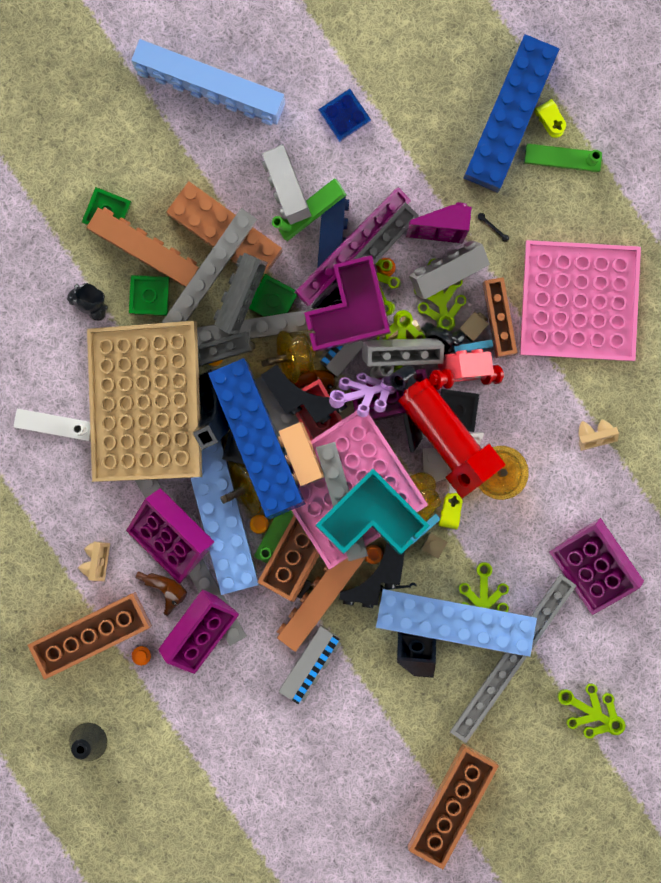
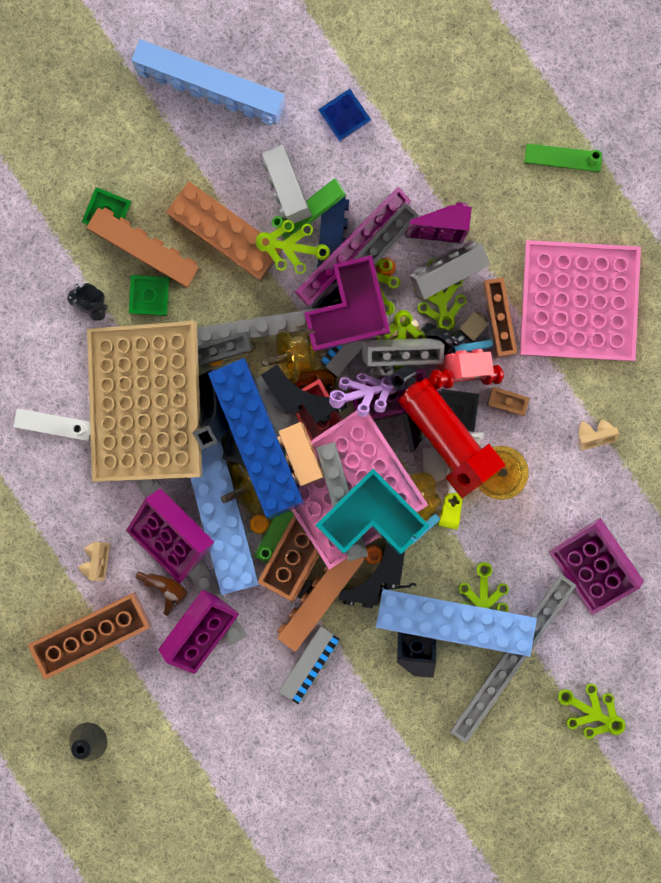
orange plate [132,646,151,666] -> none
light grey plate [162,208,258,323] -> none
dark grey slope [214,253,268,334] -> none
green plate [249,274,297,317] -> none
nougat brick [407,743,499,869] -> none
dark tan brick [420,532,448,559] -> none
blue brick [463,34,560,193] -> none
black hinge [478,213,509,242] -> none
neon yellow piece [534,99,566,138] -> none
none -> lime plant [256,220,330,274]
none -> medium nougat plate [487,387,530,416]

